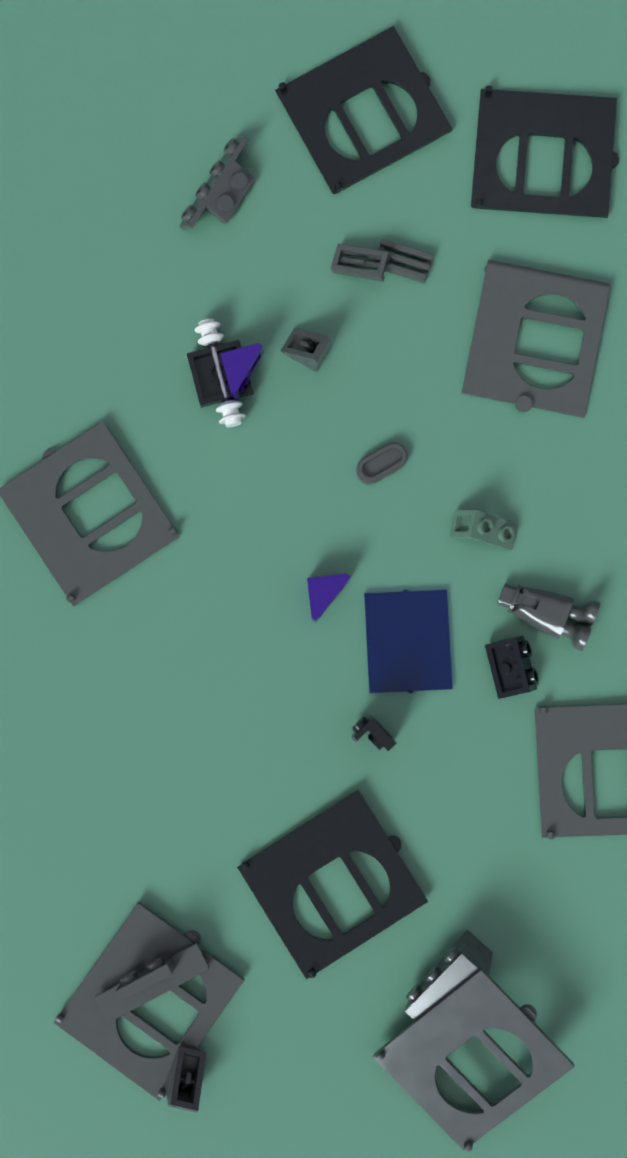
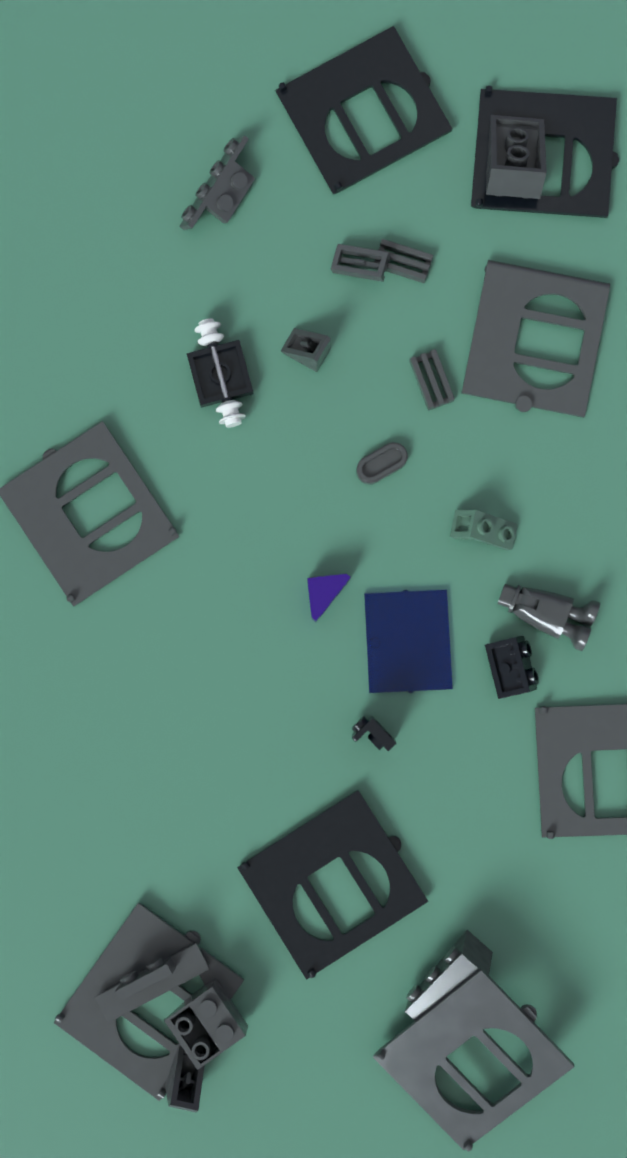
dark purple slope [220,343,264,400] -> none
none -> dark grey slope [164,978,248,1070]
none -> dark grey tile [409,349,455,411]
none -> dark grey slope [486,115,547,199]

